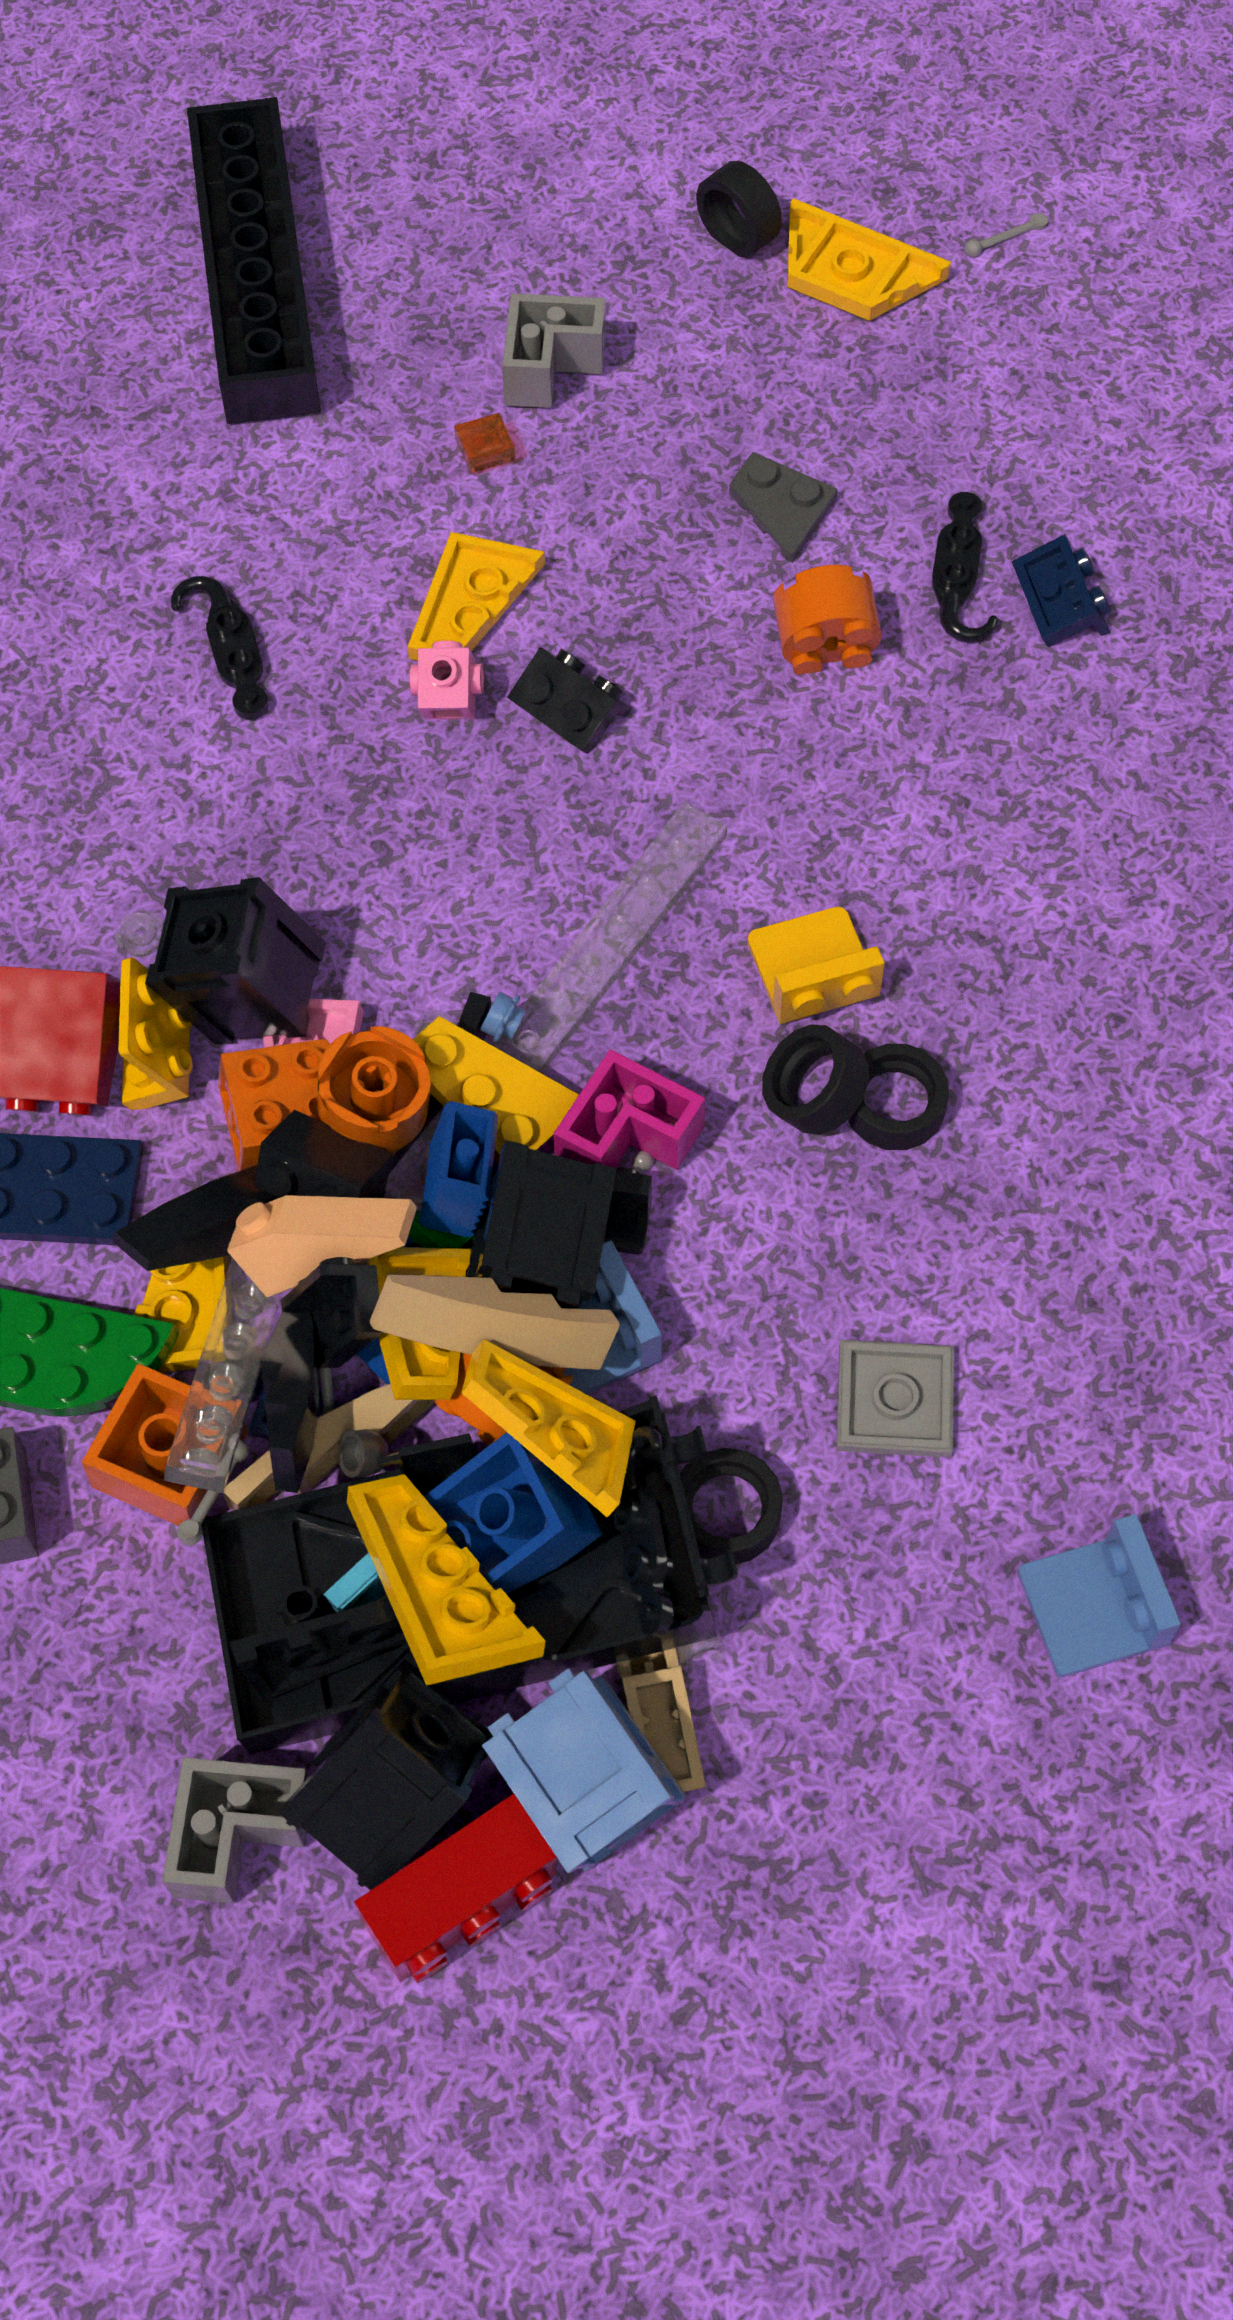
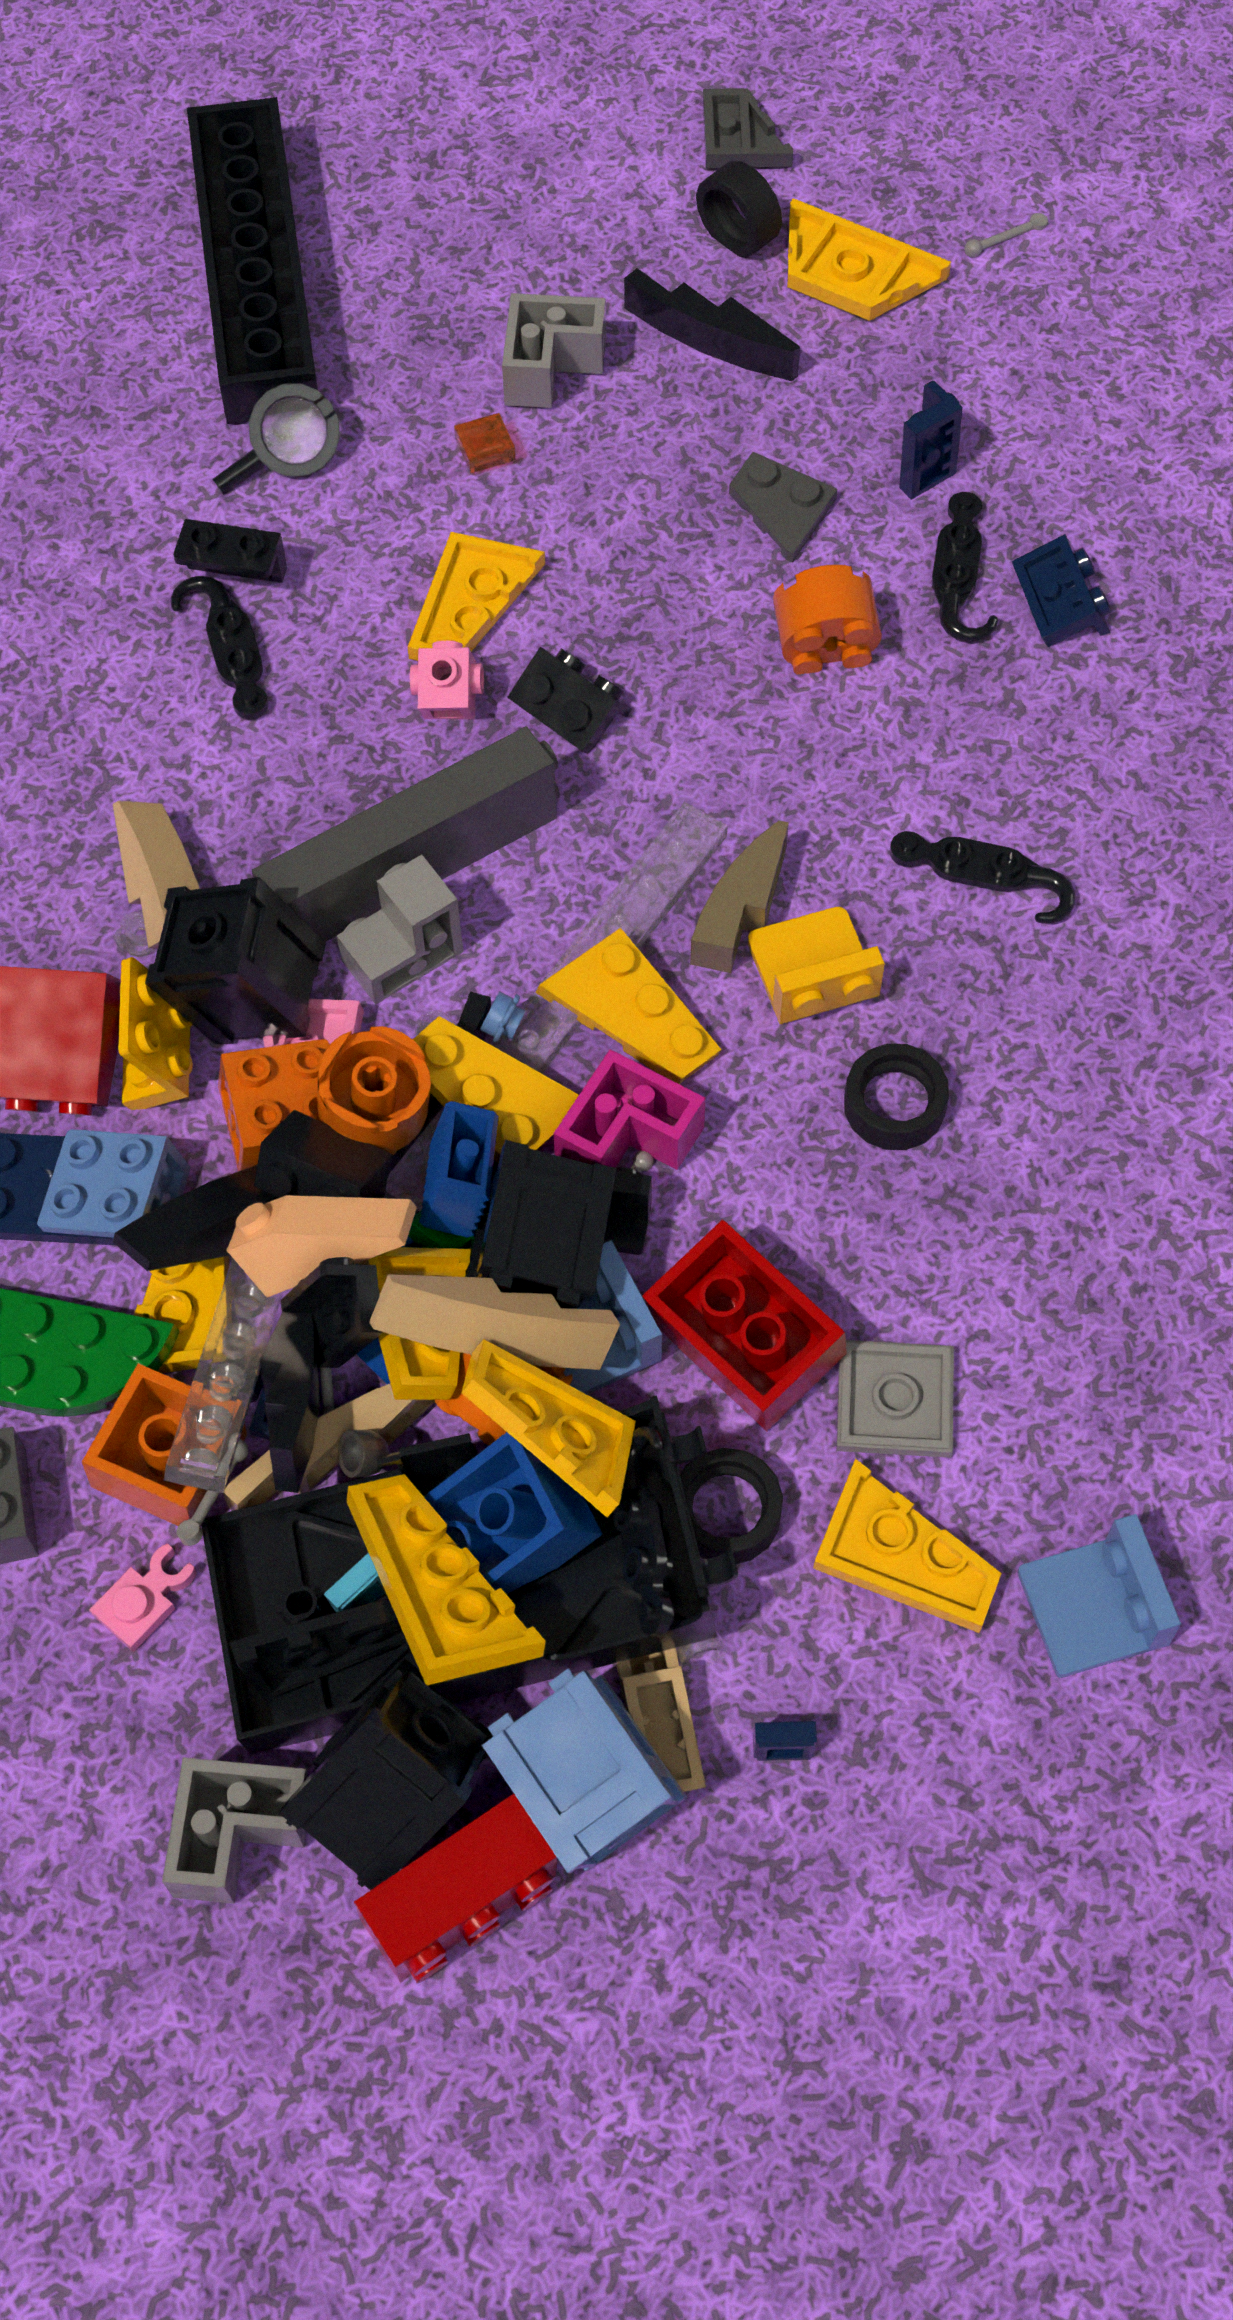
black tyre [762,1024,869,1135] -> none
none -> medium blue bracket [37,1129,191,1238]
none -> bright pink plate [89,1544,197,1652]
none -> tan slope [113,801,200,948]
none -> black bracket [173,519,287,583]
none -> piece [213,383,340,495]
none -> dark grey brick [252,726,560,942]
none -> light grey brick [337,854,463,1005]
none -> yellow wing [535,927,722,1084]
none -> black slope [624,268,800,381]
none -> red brick [642,1219,847,1432]
none -> dark tan slope [690,820,789,973]
none -> dark grey wing [703,88,793,168]
none -> dark blue tile [753,1721,817,1761]
none -> yellow wing [813,1458,1002,1633]
none -> black piece [890,831,1076,924]
none -> dark blue bracket [899,380,963,500]

